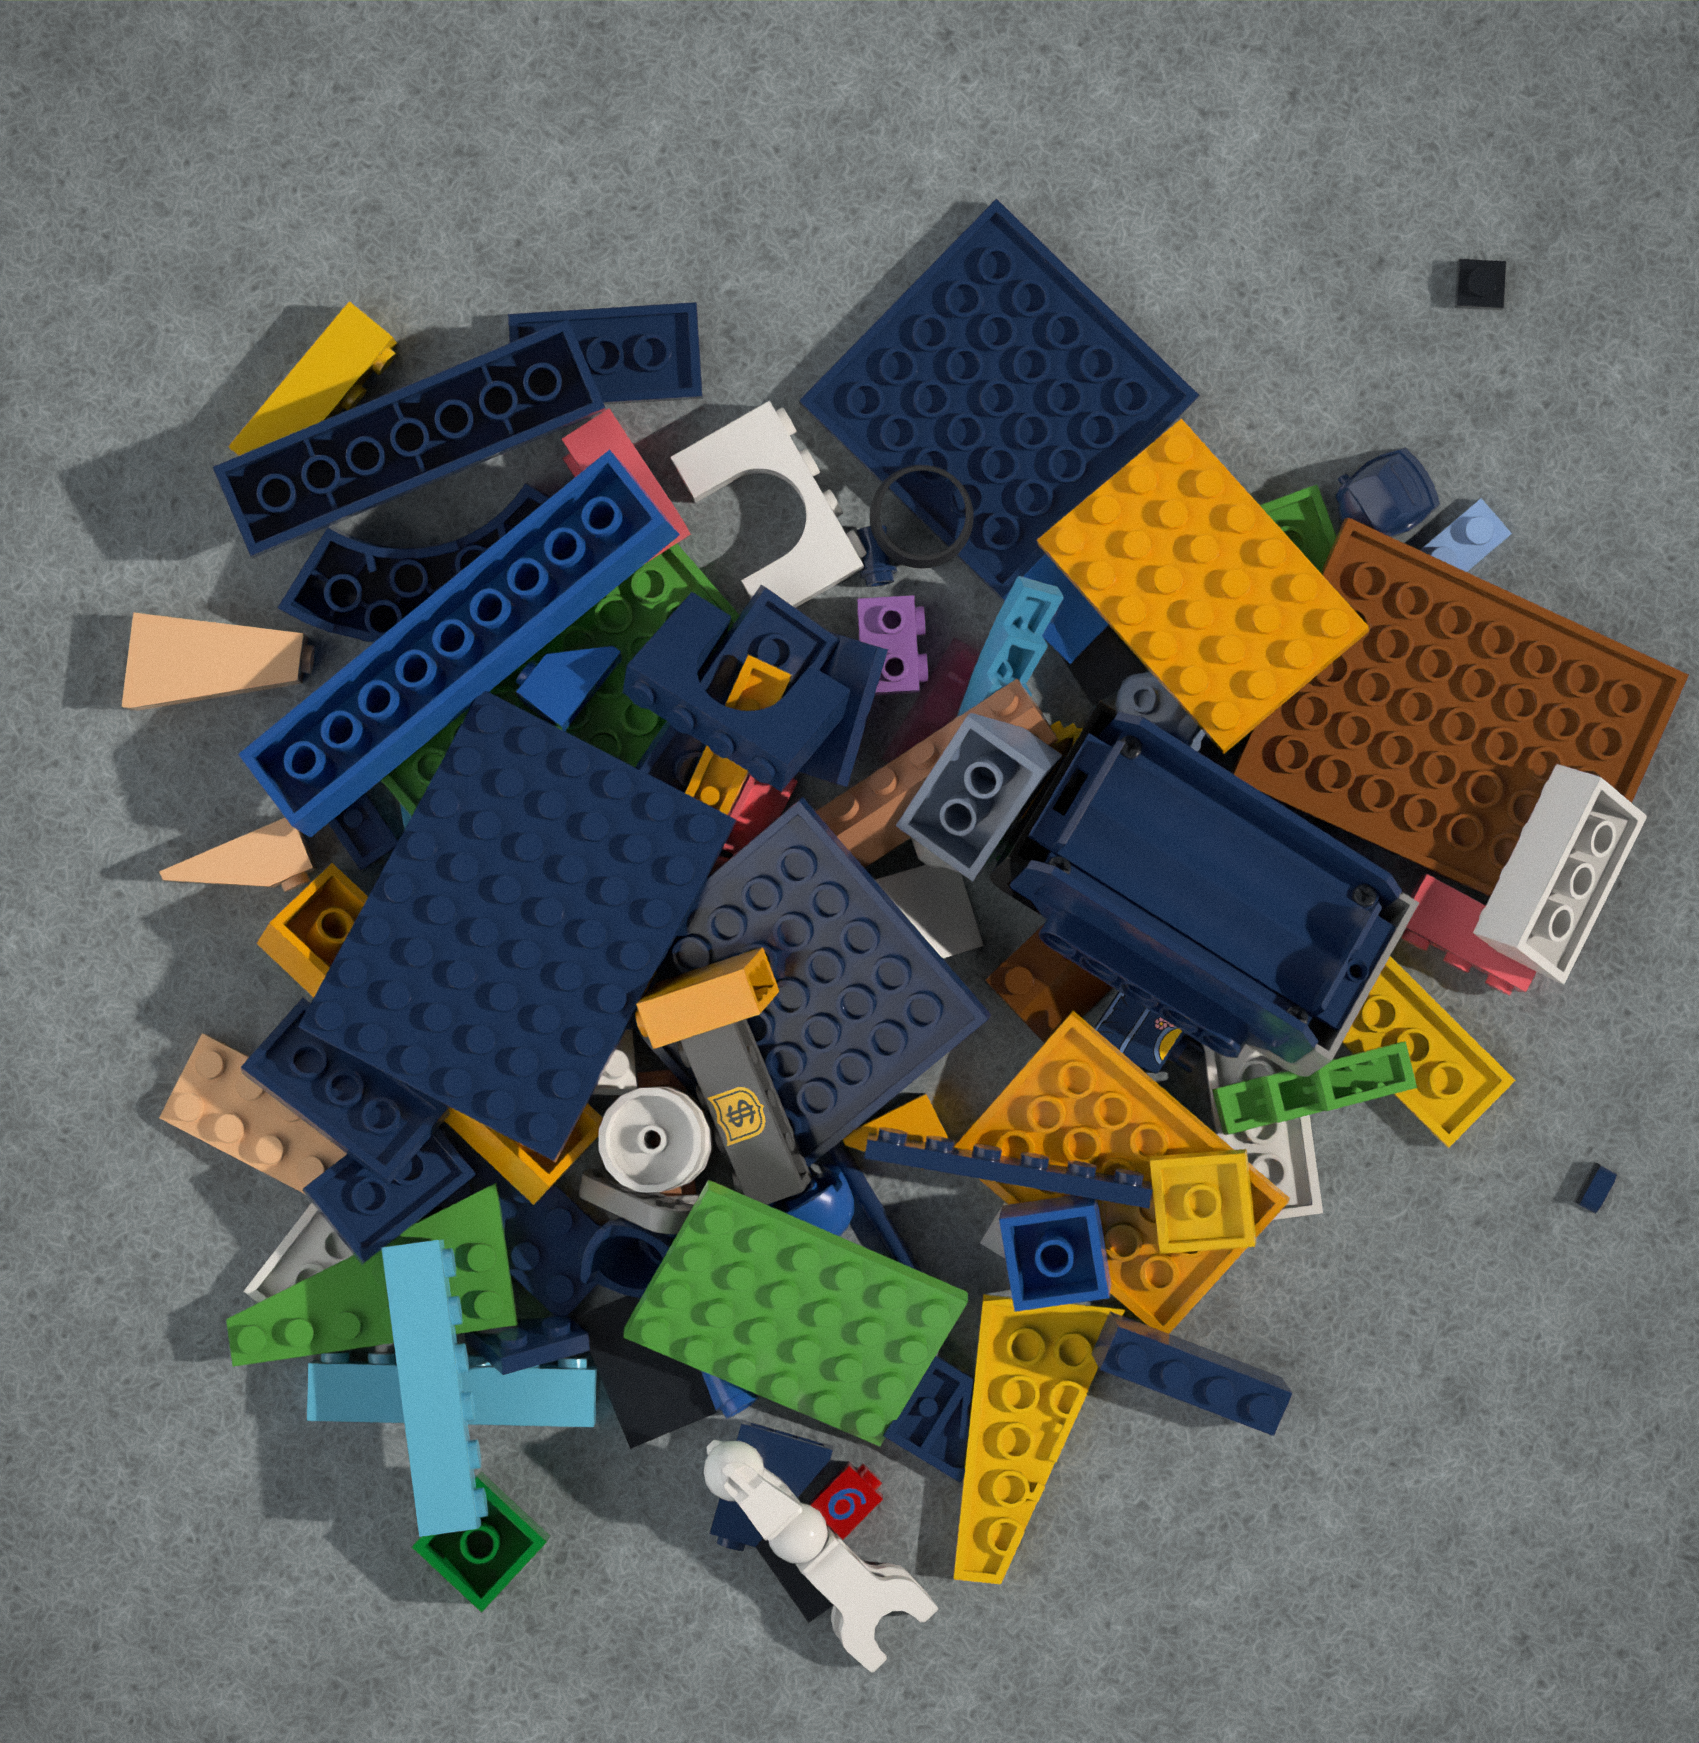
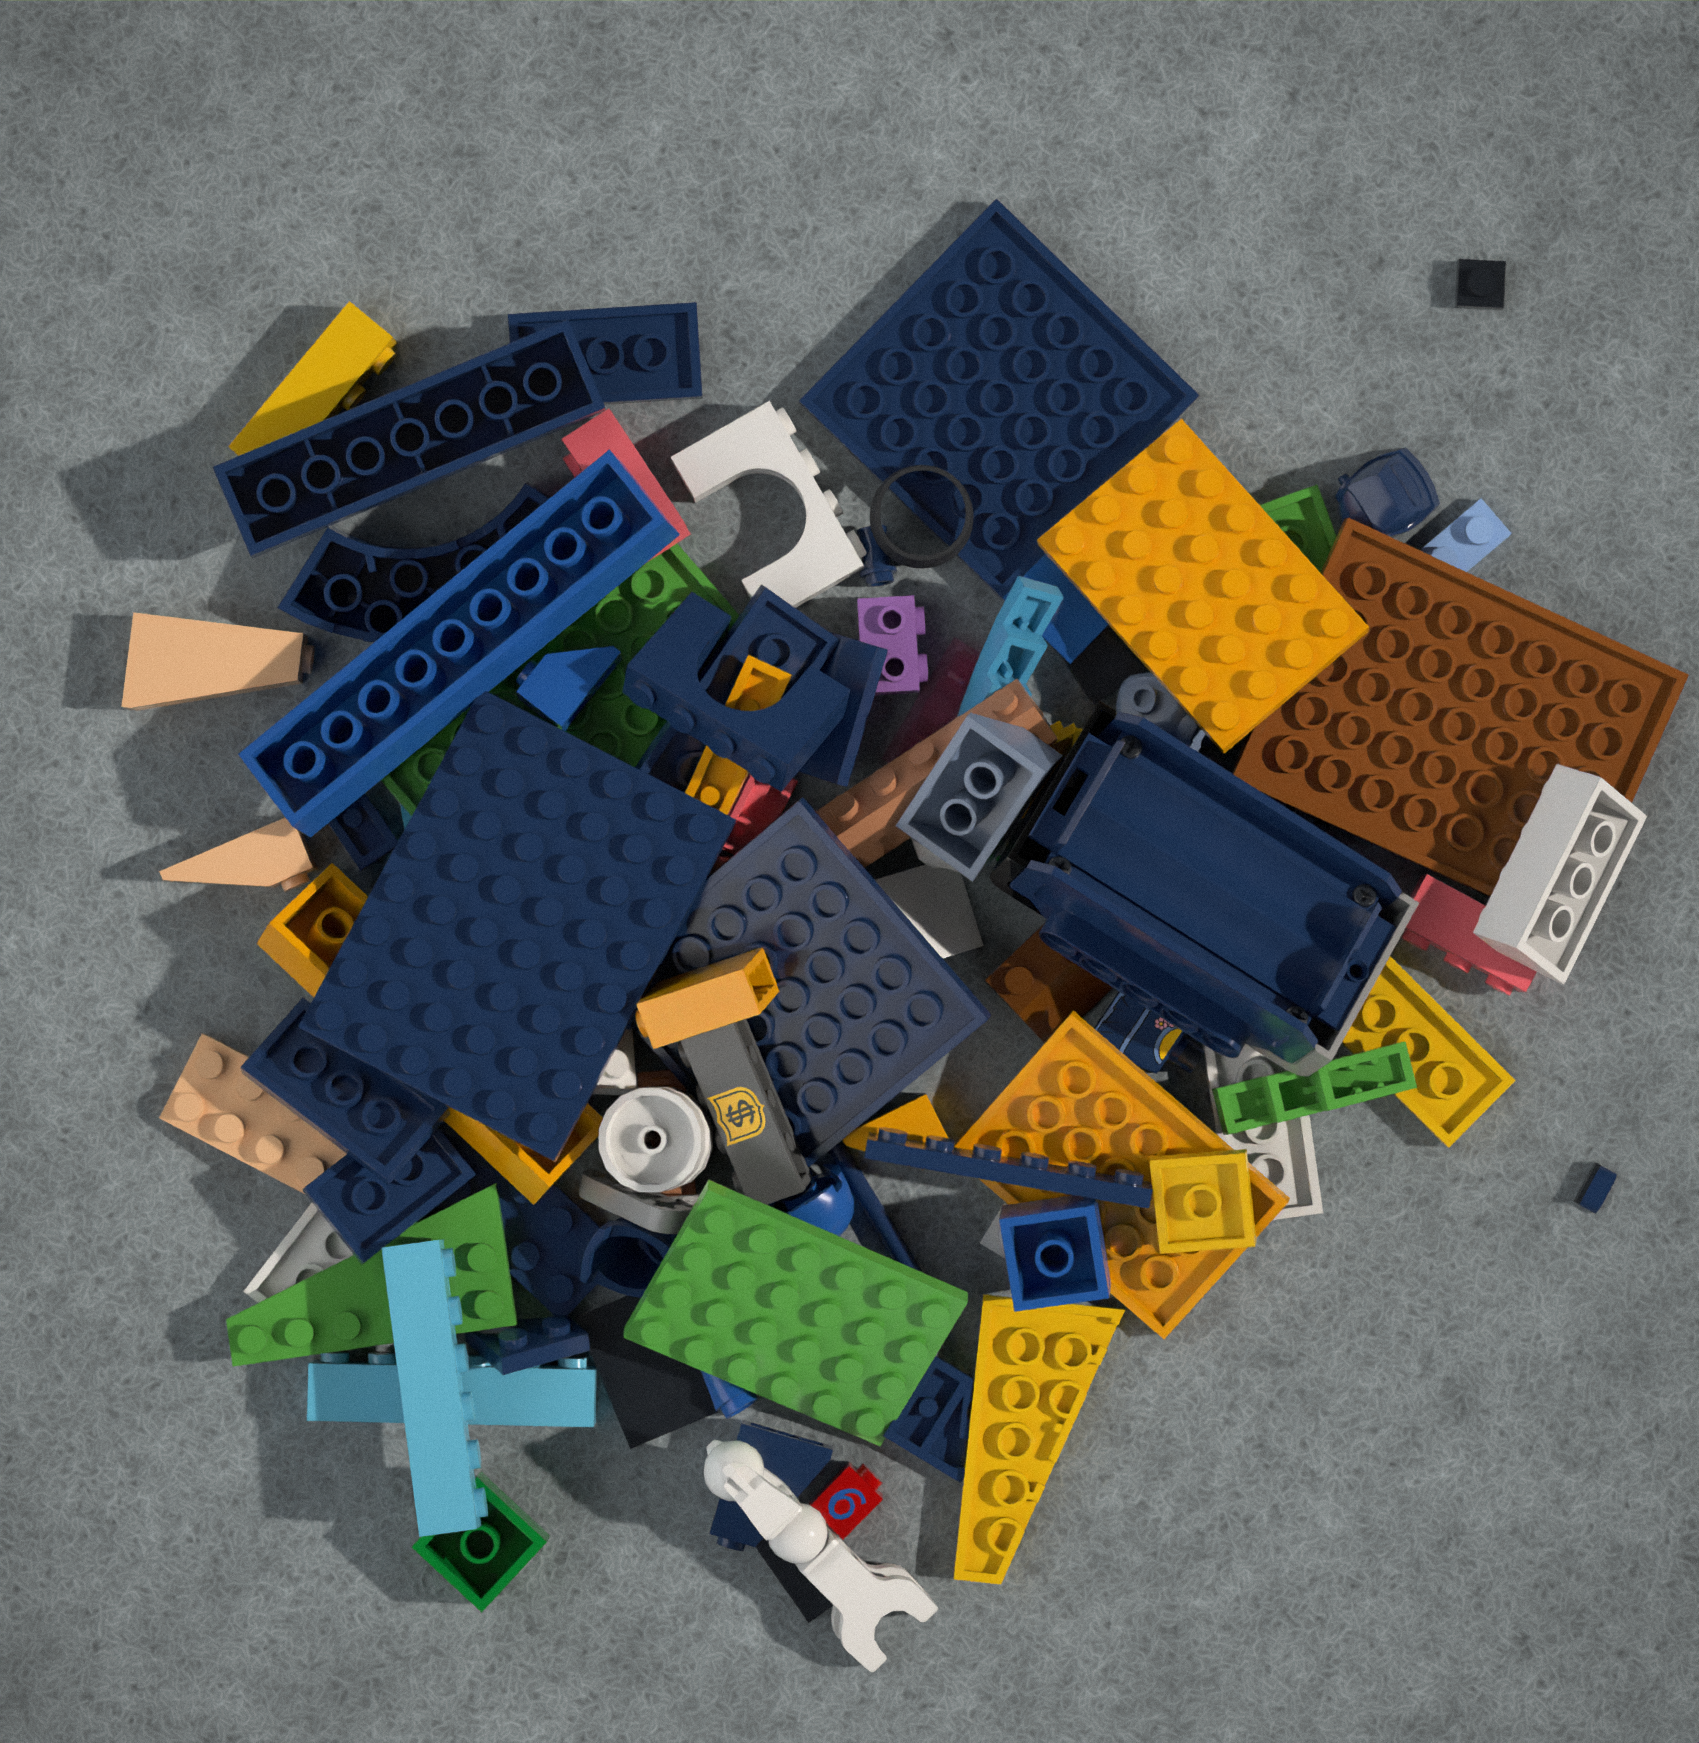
dark blue brick [1091,1311,1293,1436] -> none

